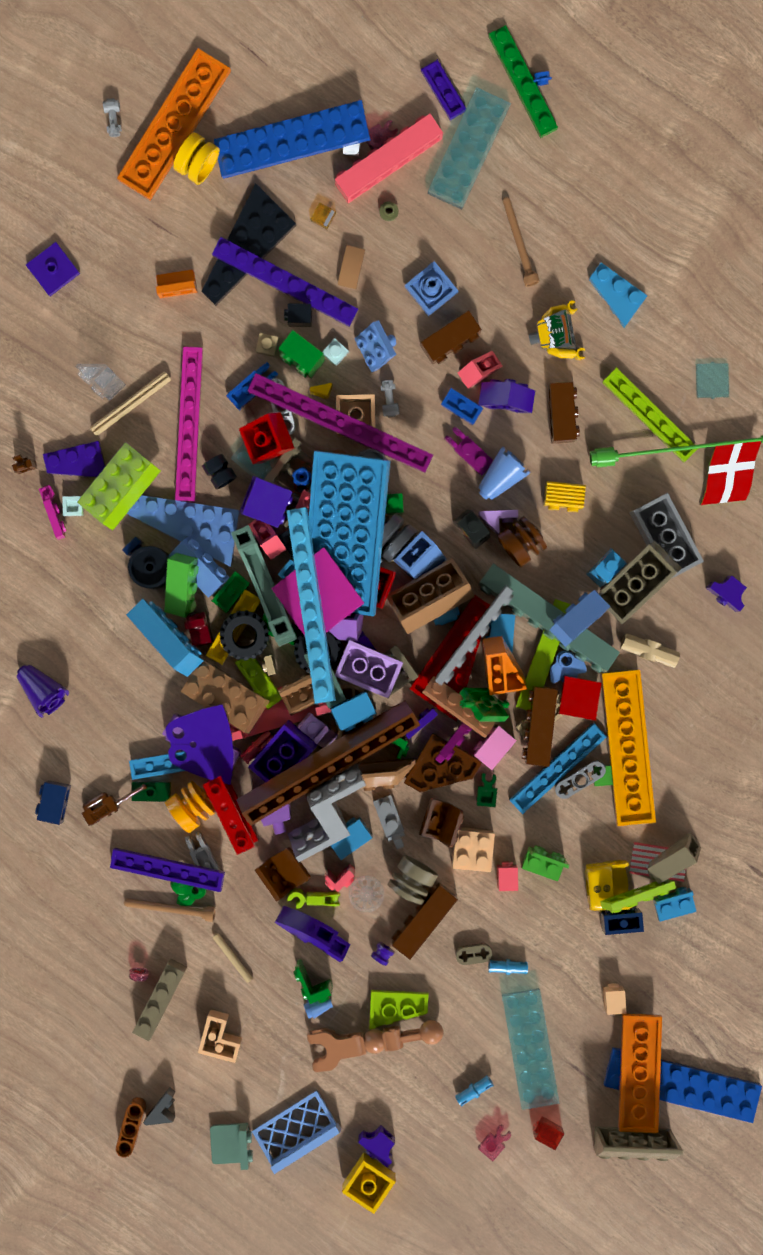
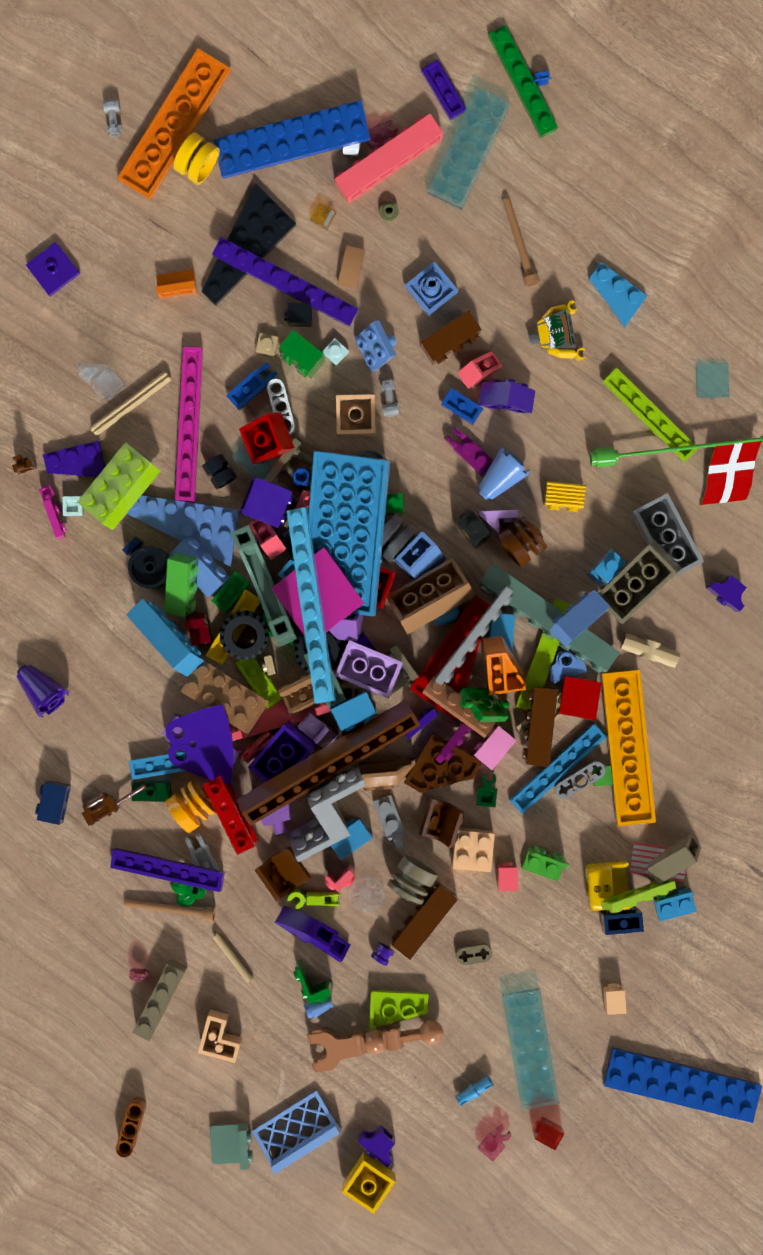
dark grey slope [143,1087,176,1126] -> none
magenta plate [248,373,433,473] -> none
yellow slope [309,383,333,400] -> none
green bracket [392,737,410,759] -> none
dark azure pin [488,959,528,975] -> none
reddish brown brick [548,382,580,444] -> none
dark tan slope [594,1126,683,1161] -> none
orange plate [618,1014,662,1133] -> none

